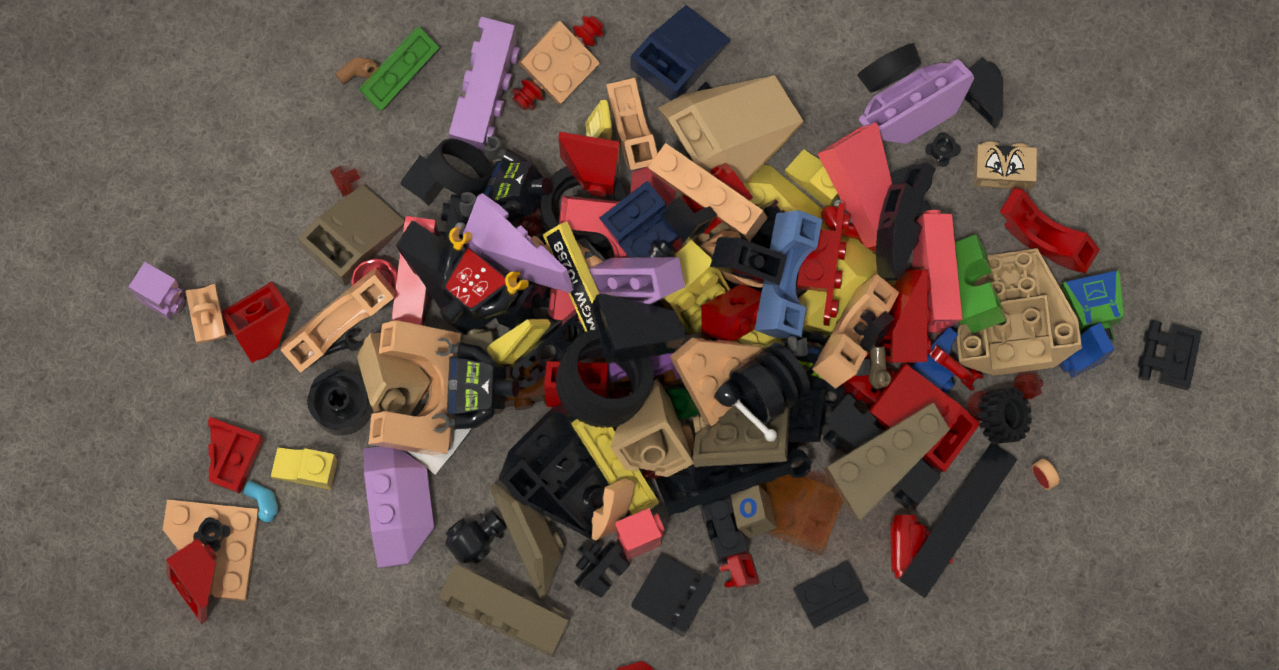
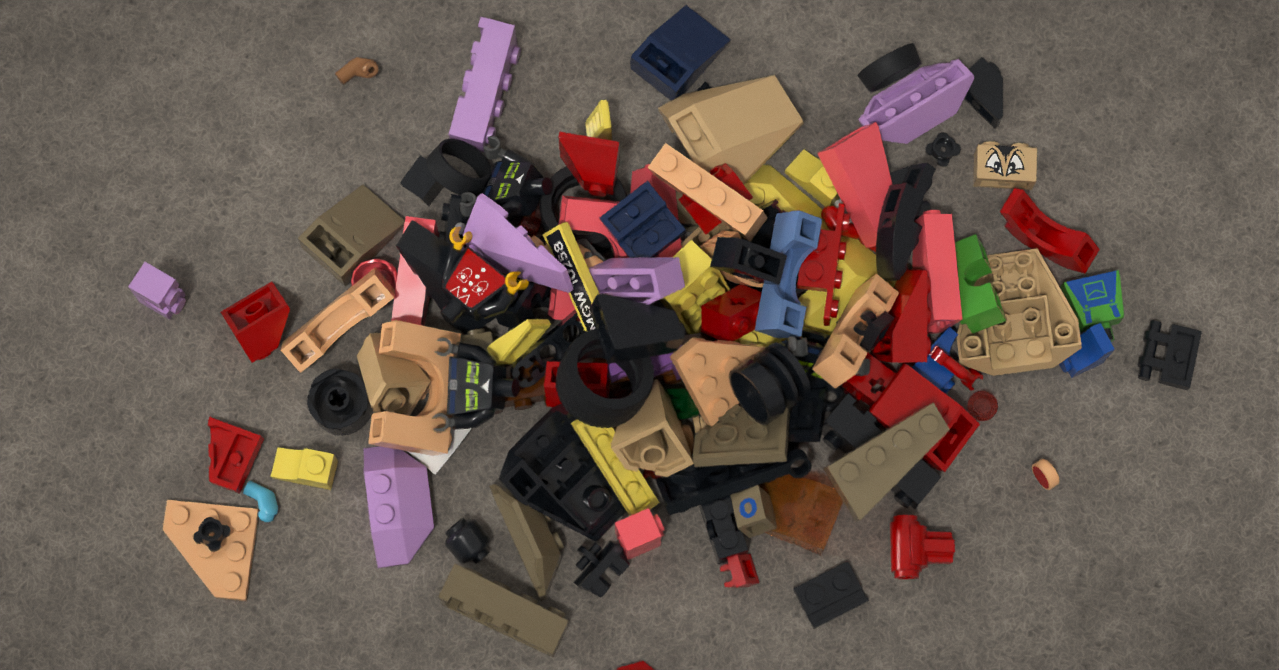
red slope [166,539,217,624] -> none
light nougat hips [185,284,227,344] -> none
black hand [323,330,363,357] -> none
clear red tile [329,166,360,197] -> none
bright green plate [358,27,439,111] -> none
black plate [479,510,507,539] -> none
light nougat plate [512,16,604,110] -> none
light nougat slope [592,478,634,541] -> none
light nougat arch [606,78,658,170] -> none
black bracket [631,554,715,638] -> none
black plate [648,239,676,257] -> none
black panel [661,196,717,243] -> none
hinge [714,380,777,442] -> none
dark tan arm [869,346,891,389] -> none
black tile [899,443,1018,598] -> none
black tyre [977,387,1032,444] -> none
clear red plate [1013,373,1044,399] -> none

